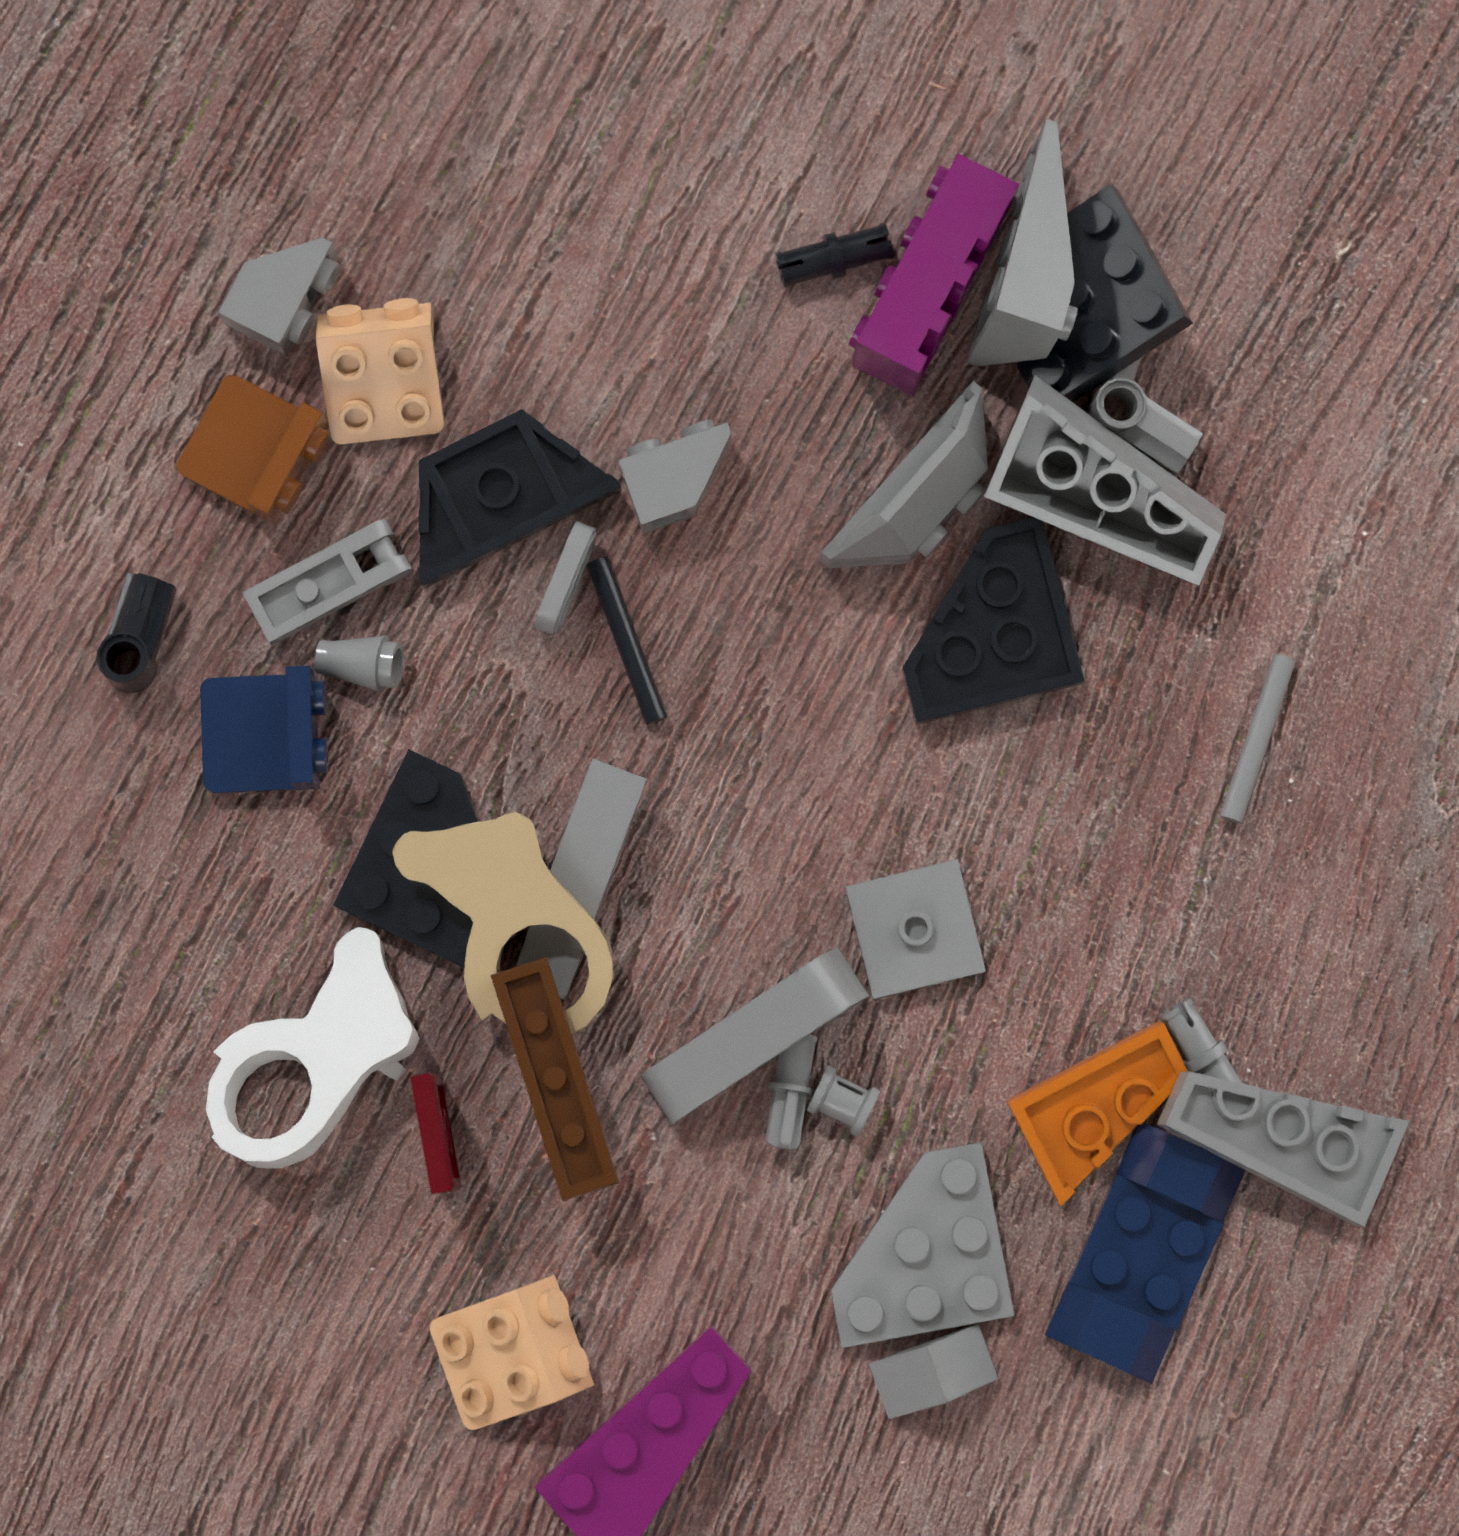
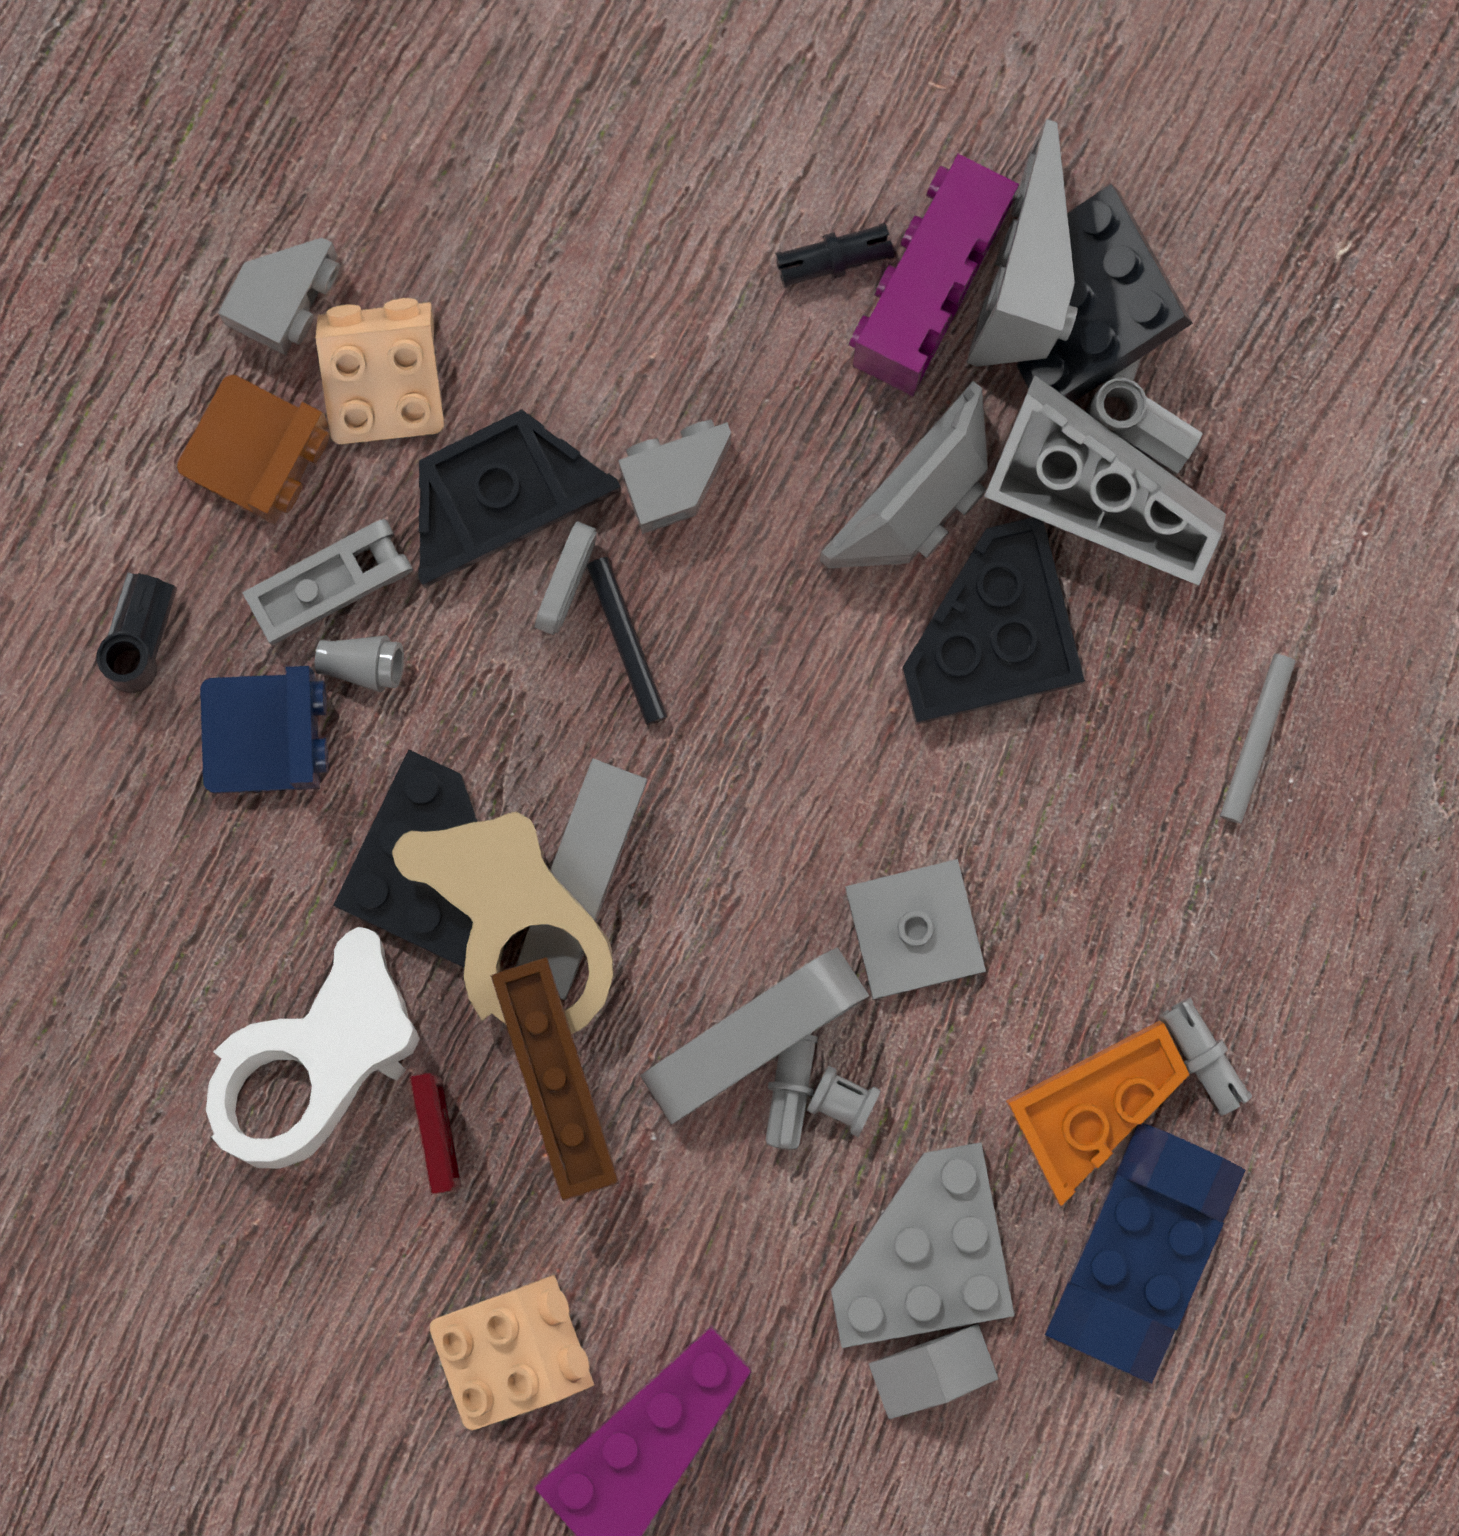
light grey wing [1157,1071,1410,1227] -> none

